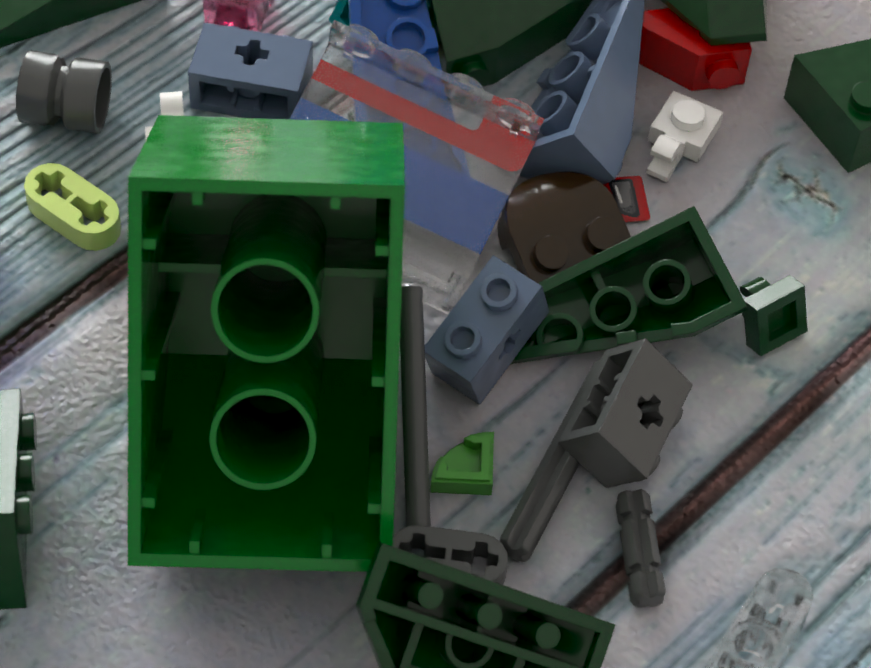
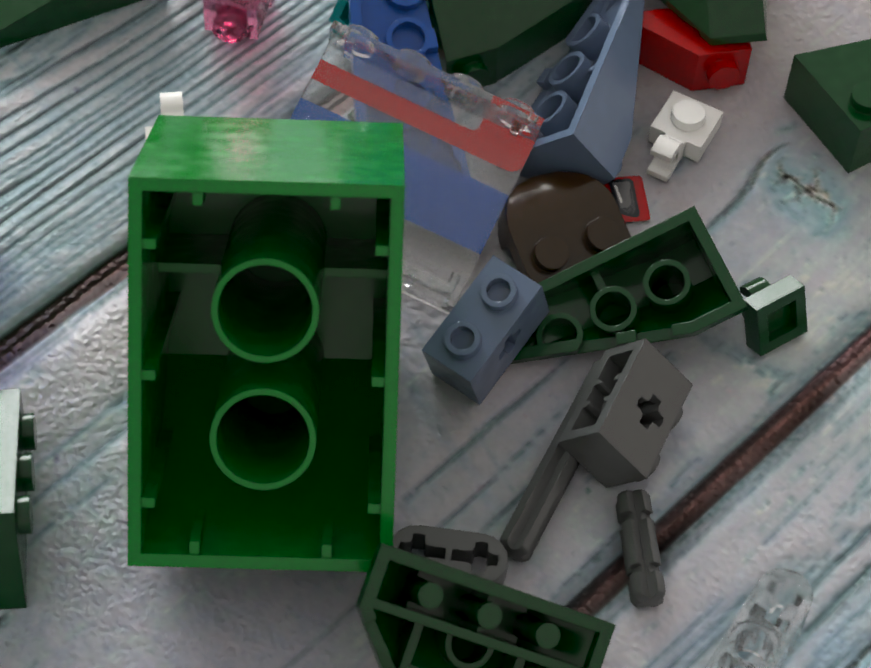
dark grey wheel [16,50,112,134] -> none
yellowish green beam [24,163,121,251] -> none
sand blue brick [188,22,313,119] -> none
dark grey bar [400,286,431,527] -> none
bright green tile [430,432,494,495] -> none

